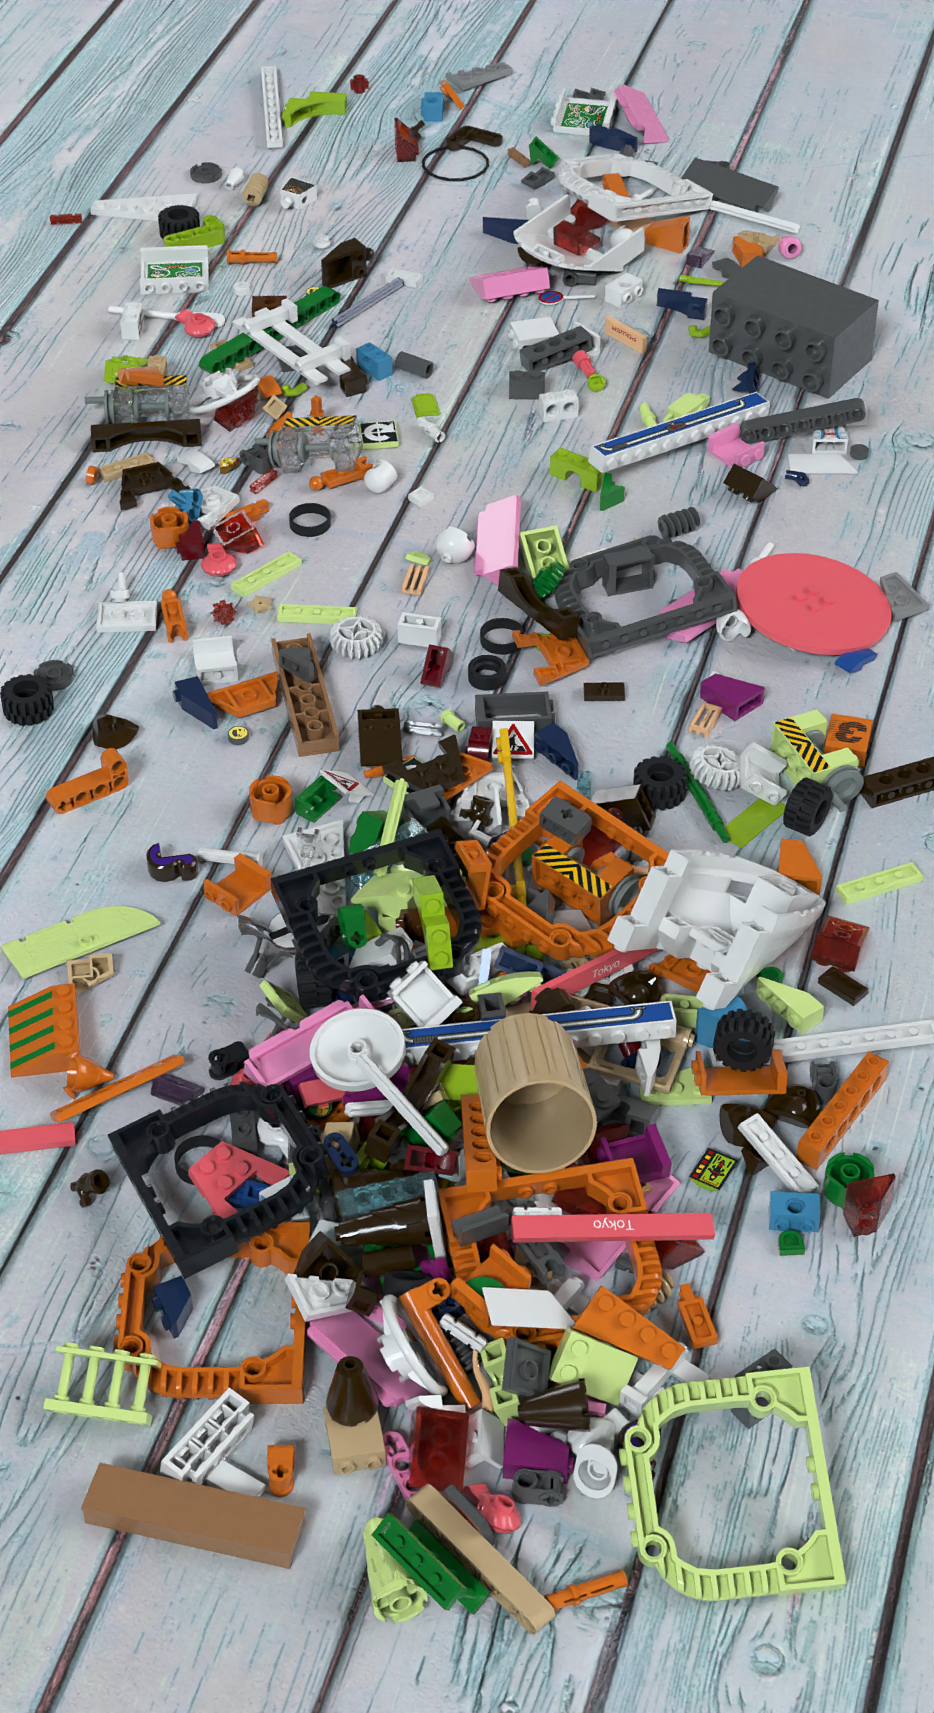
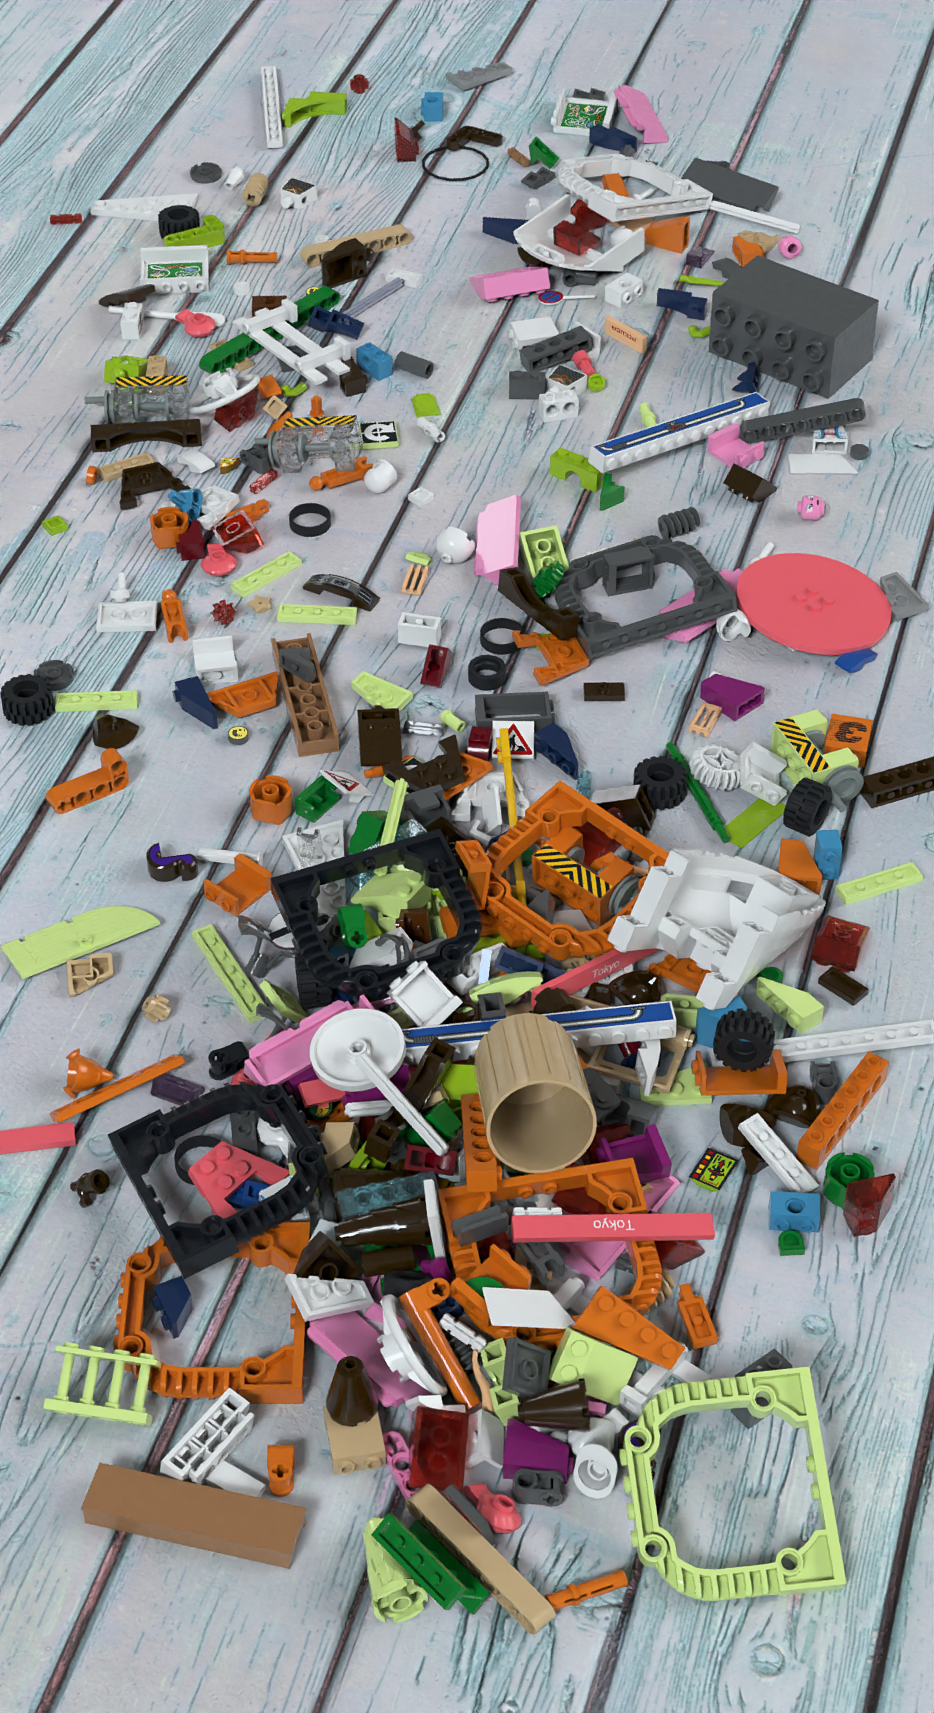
orange slope [8,983,81,1078] -> none
orange slope [117,366,165,387] -> none
dark blue beam [324,1132,359,1176] -> none
white gear [329,615,383,659] -> none
dark brown panel [345,1271,379,1317] -> none
lime arch [412,875,453,970] -> none
orange wing [439,79,465,110] -> none
dark brown piece [459,795,493,831] -> none
dark grey brick [539,796,592,847] -> none
yellowish green hinge [662,393,710,423] -> none
dark blue arm [785,470,809,487] -> none
none -> lime tile [42,515,68,536]
none -> yellowish green tile [55,690,138,712]
none -> dark brown slope [99,284,155,308]
none -> tan gear [142,993,171,1023]
none -> yellowish green tile [192,924,266,1023]
none -> tan beam [300,224,412,267]
none -> slope [303,574,380,612]
none -> dark blue slope [307,306,364,340]
none -> yellowish green wing [351,671,413,712]
none -> torso [546,364,587,396]
none -> bright pink head [797,495,825,520]
none -> dark azure brick [813,830,842,880]

